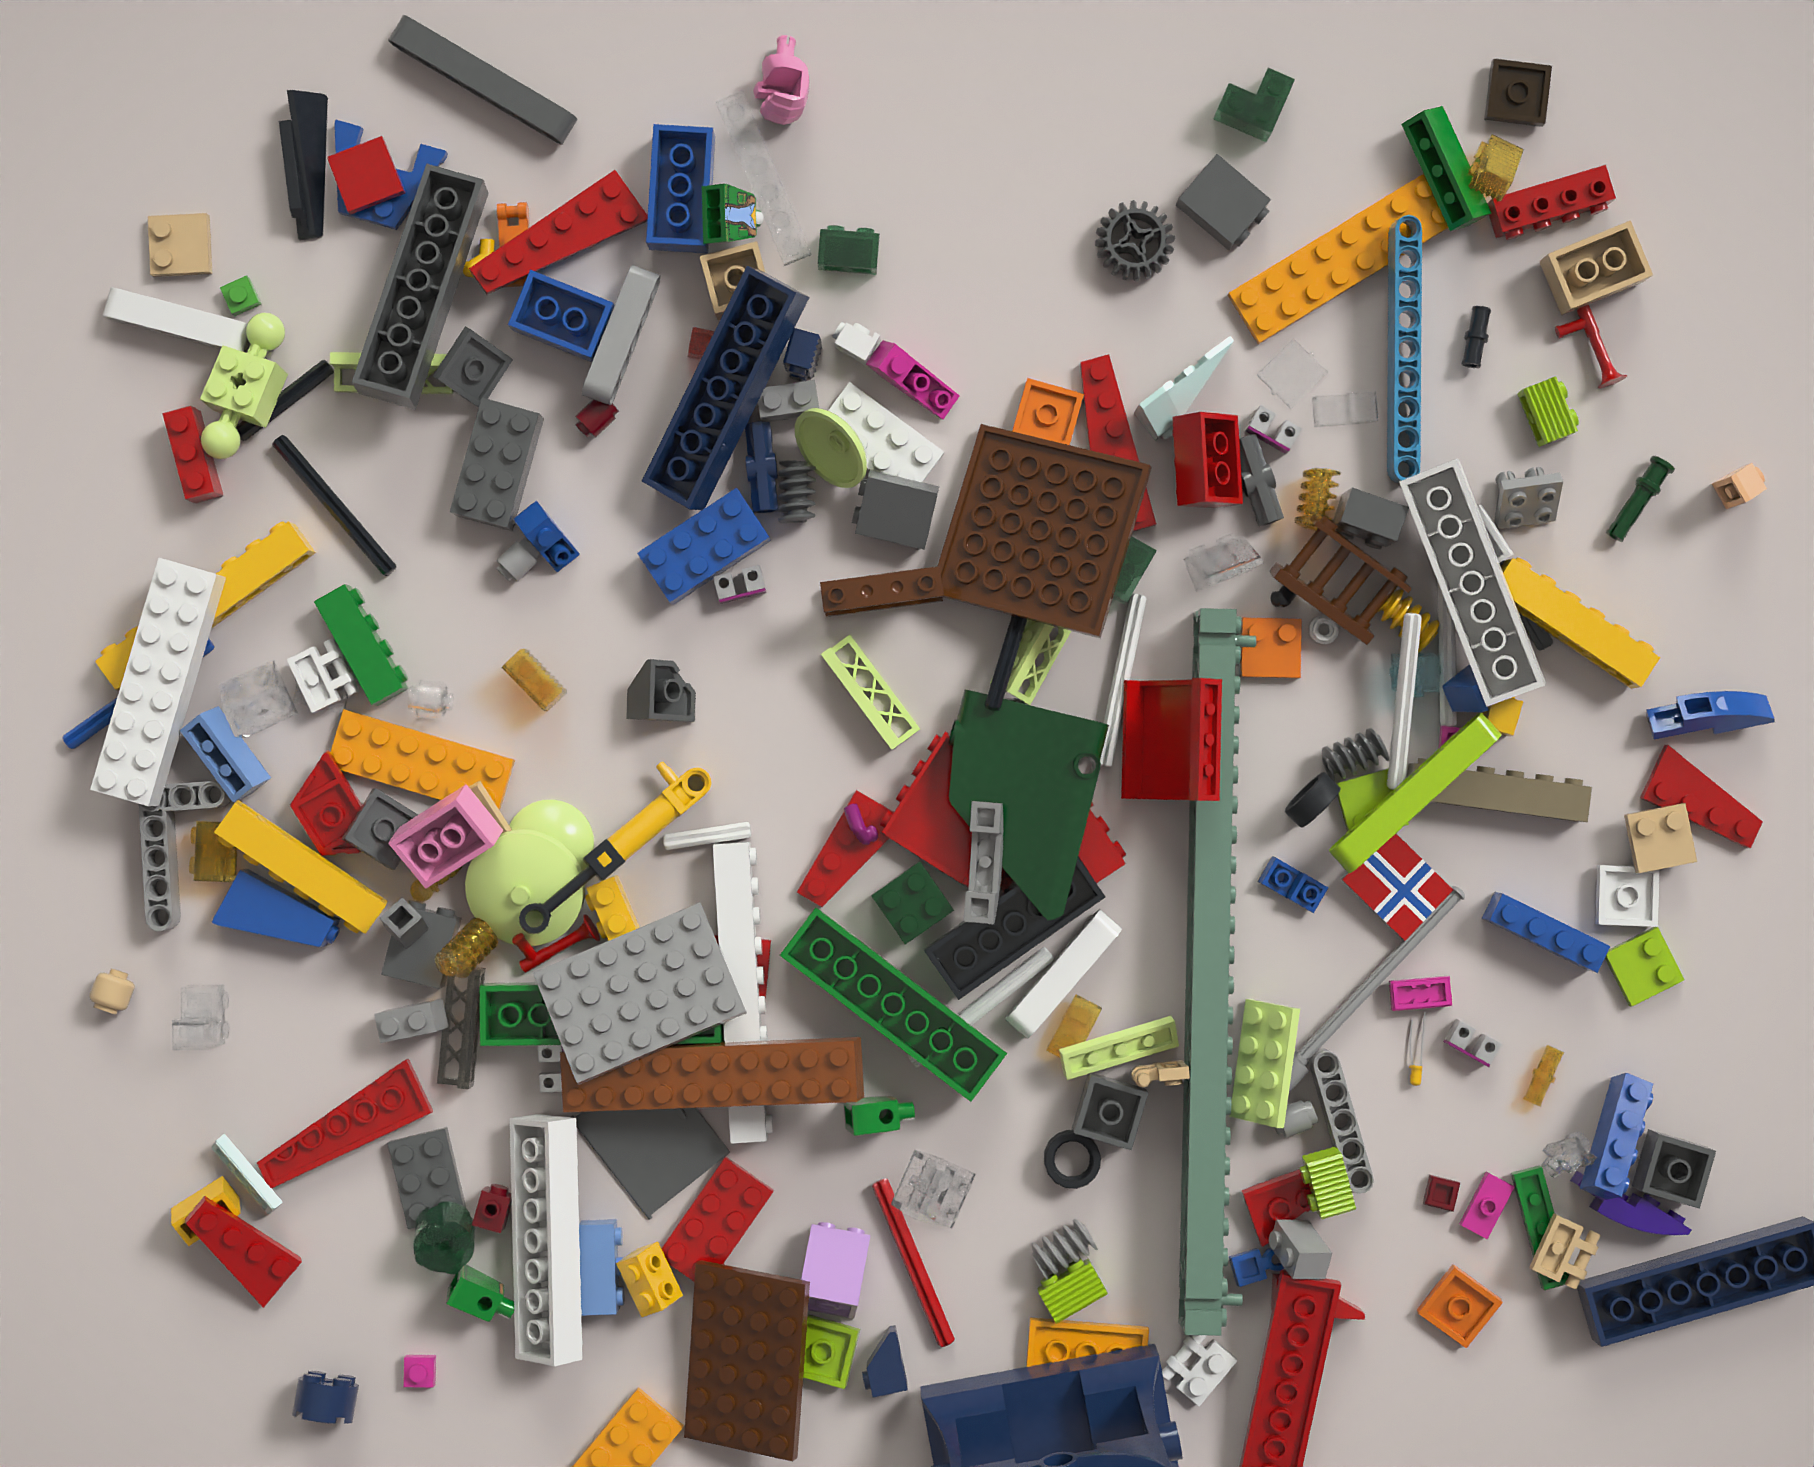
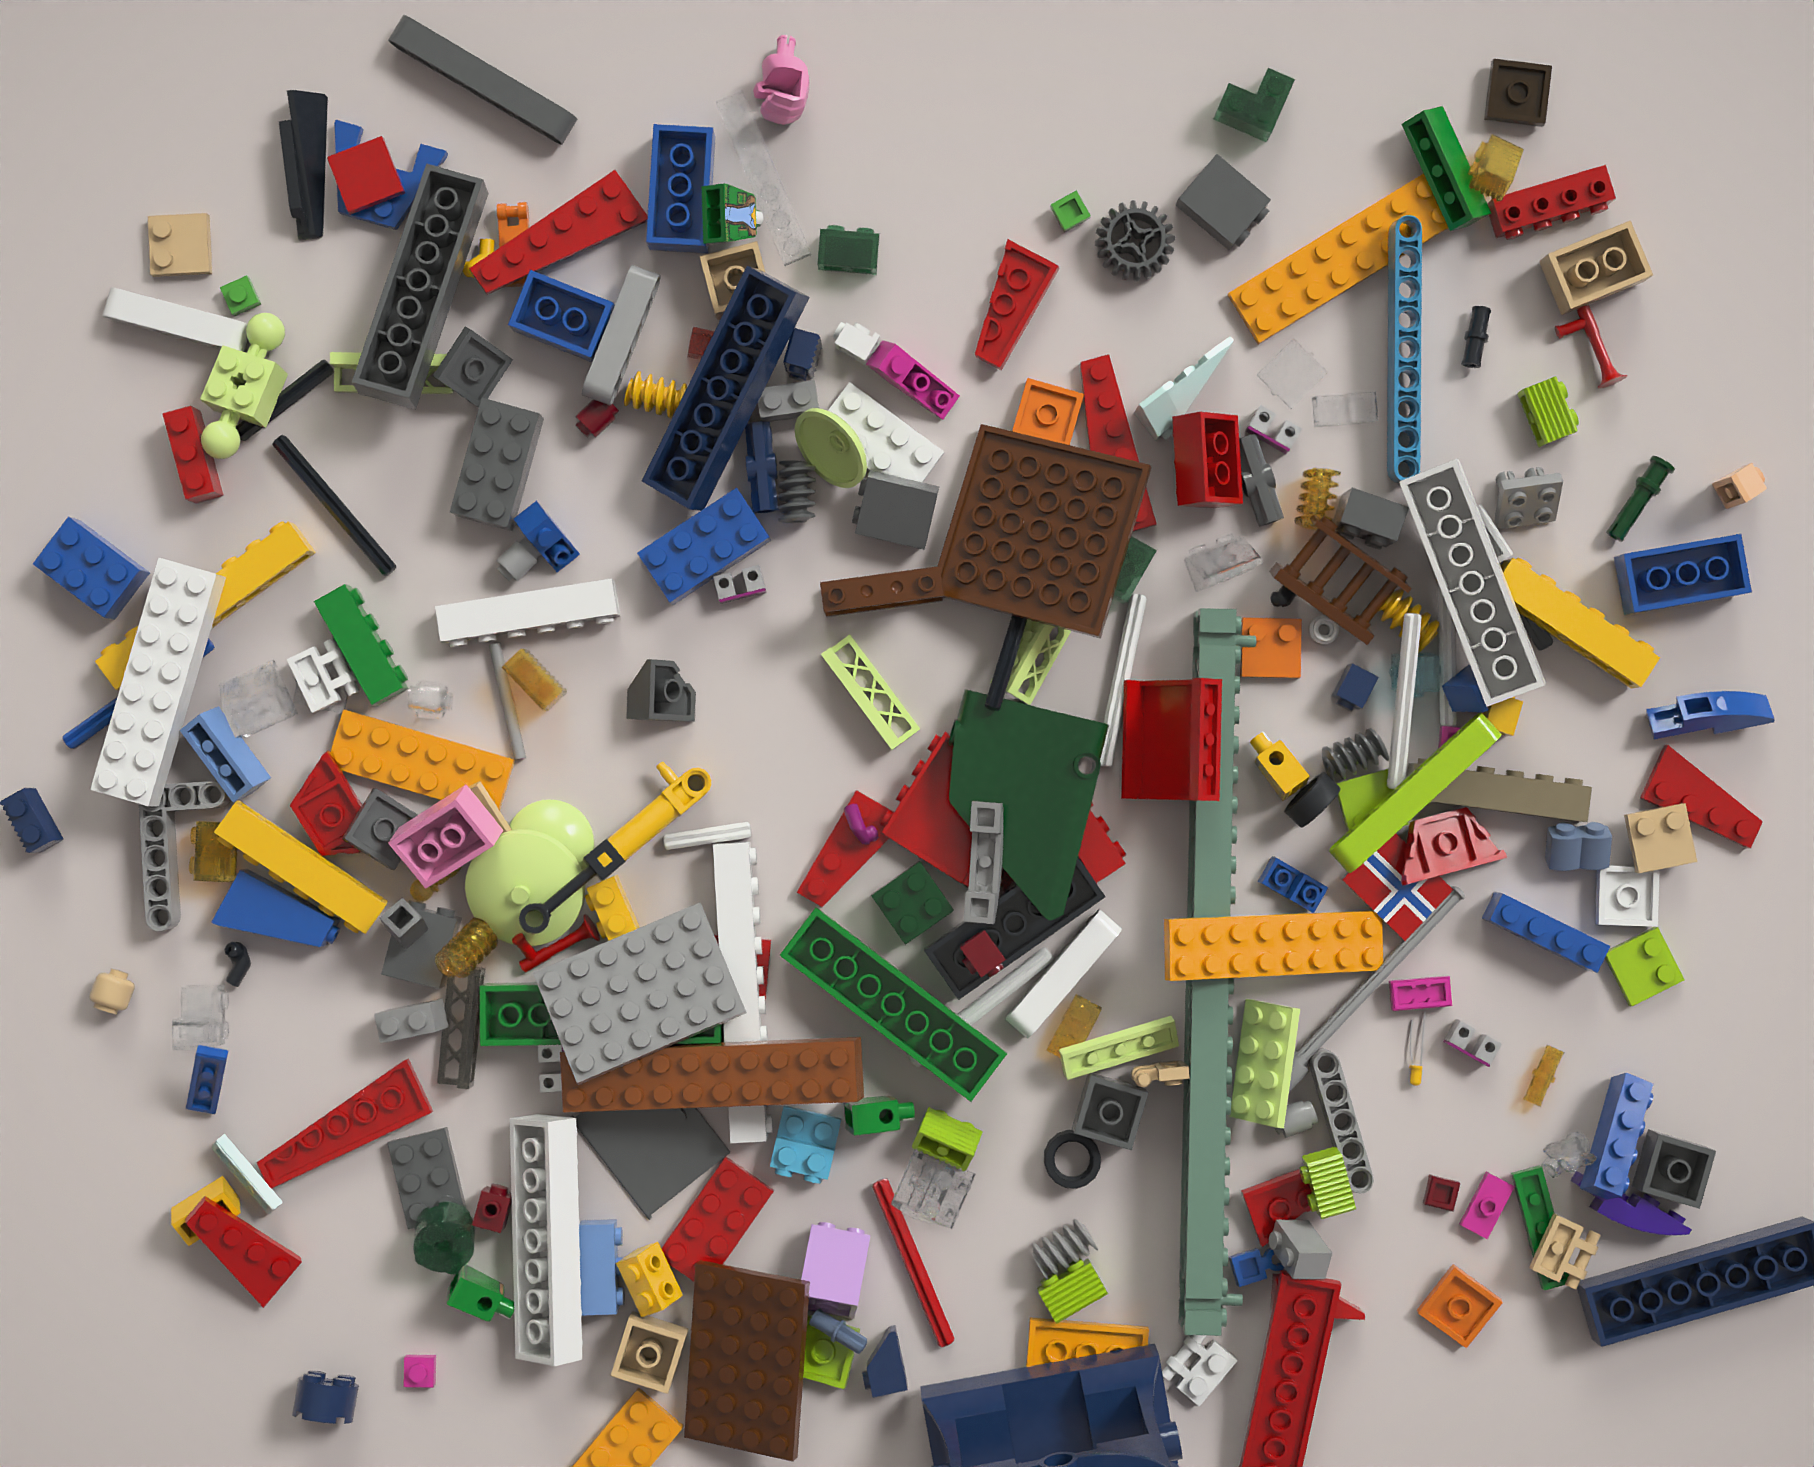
none -> dark blue brick [0,788,64,853]
none -> blue brick [33,516,150,620]
none -> blue tile [186,1045,229,1114]
none -> black arm [225,942,251,987]
none -> white brick [435,578,620,647]
none -> light grey bar [489,642,526,760]
none -> tan brick [610,1311,689,1394]
none -> yellow piece [624,371,687,419]
none -> medium azure plate [770,1105,842,1184]
none -> sand blue axle [809,1308,867,1354]
none -> lime brick [912,1107,983,1171]
none -> dark red brick [960,929,1006,978]
none -> red wing [975,239,1059,371]
none -> bright green plate [1050,190,1091,232]
none -> light orange plate [1164,910,1383,981]
none -> yellow torso [1249,732,1310,801]
none -> dark blue brick [1331,663,1379,712]
none -> wing [1401,807,1507,886]
none -> sand blue brick [1545,822,1612,871]
none -> blue brick [1614,534,1752,615]

